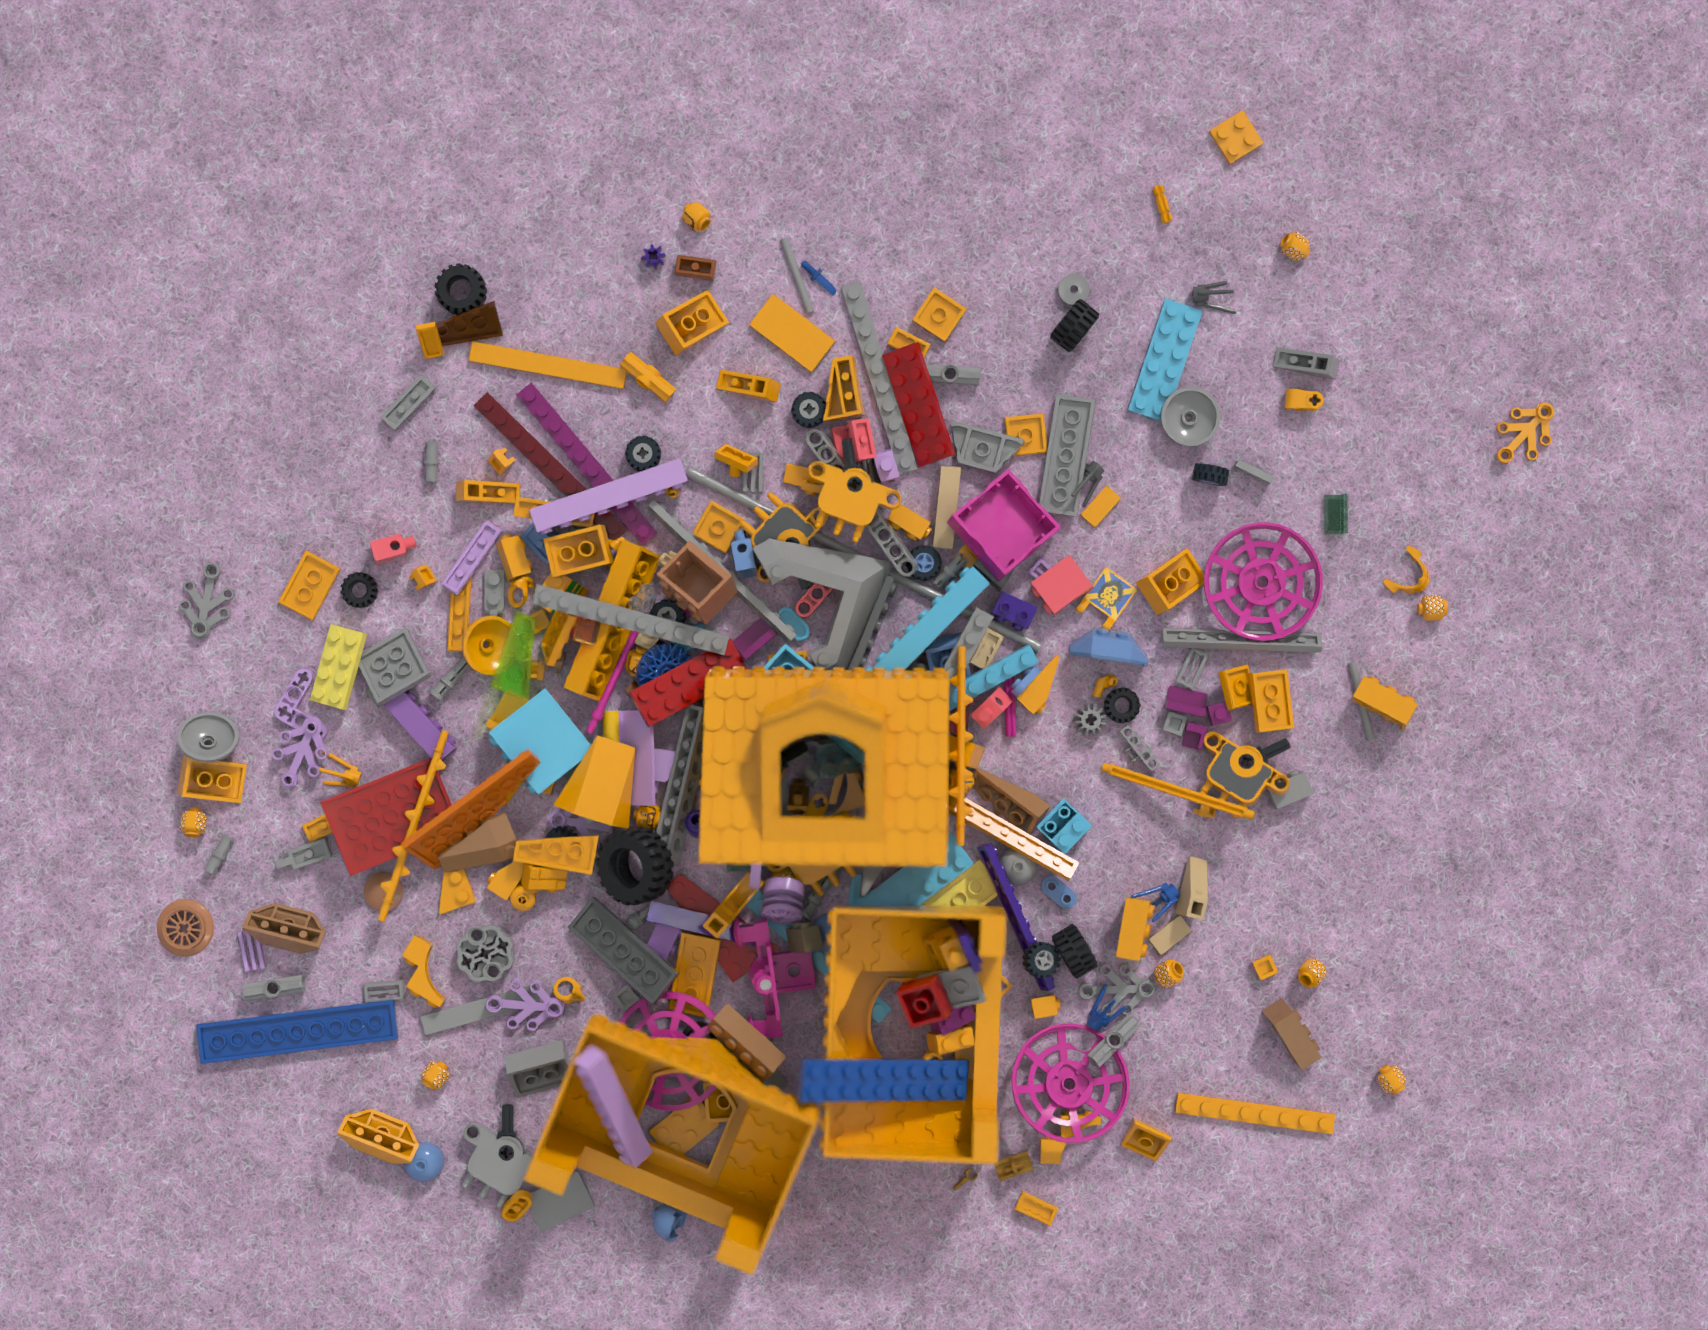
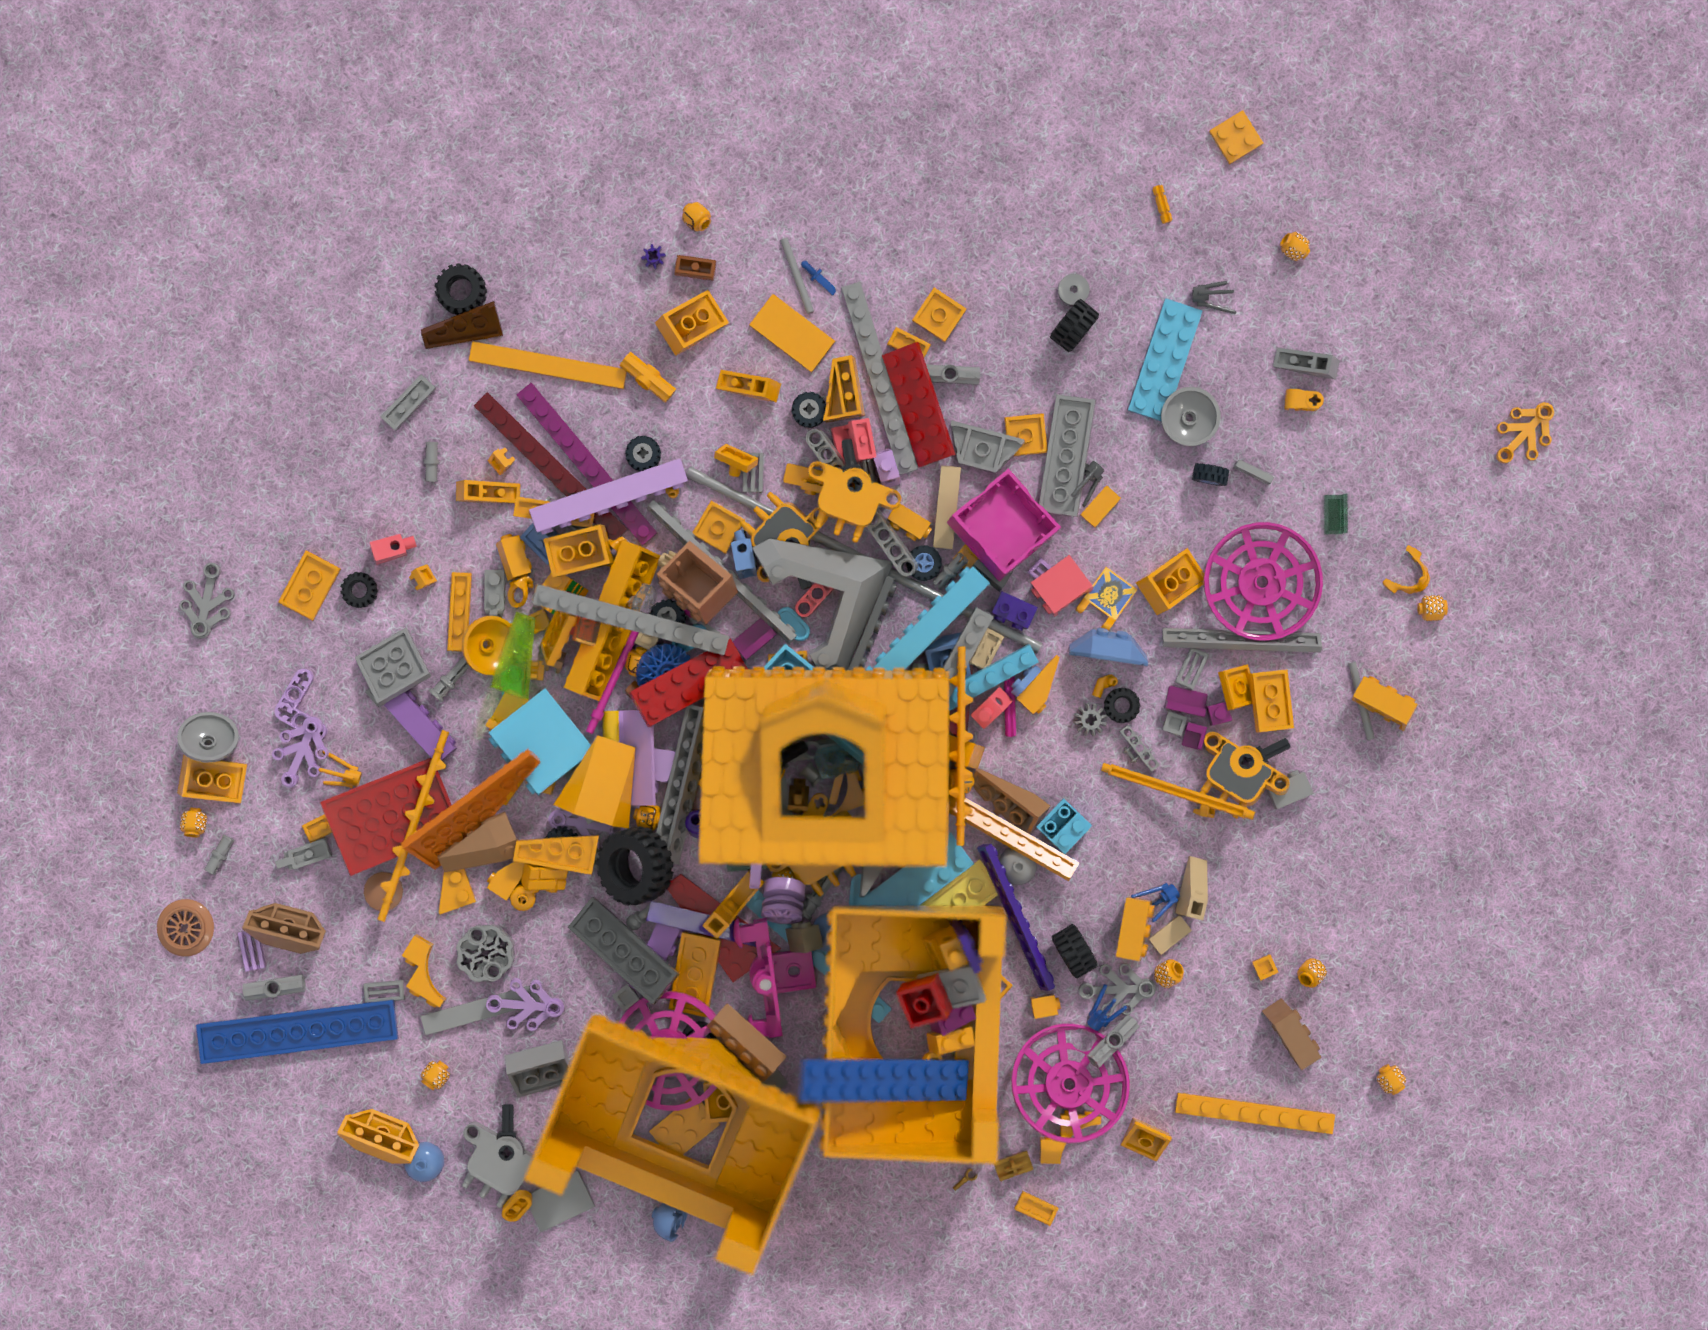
light yellow plate [310,624,367,710] -> none
light orange tile [416,322,444,359] -> none
lavender tile [441,520,503,596] -> none
light orange piece [553,977,585,1004] -> none
lavender brick [574,1045,652,1169] -> none
black wheel [1022,942,1061,978] -> none
medium blue plate [1041,876,1077,909] -> none

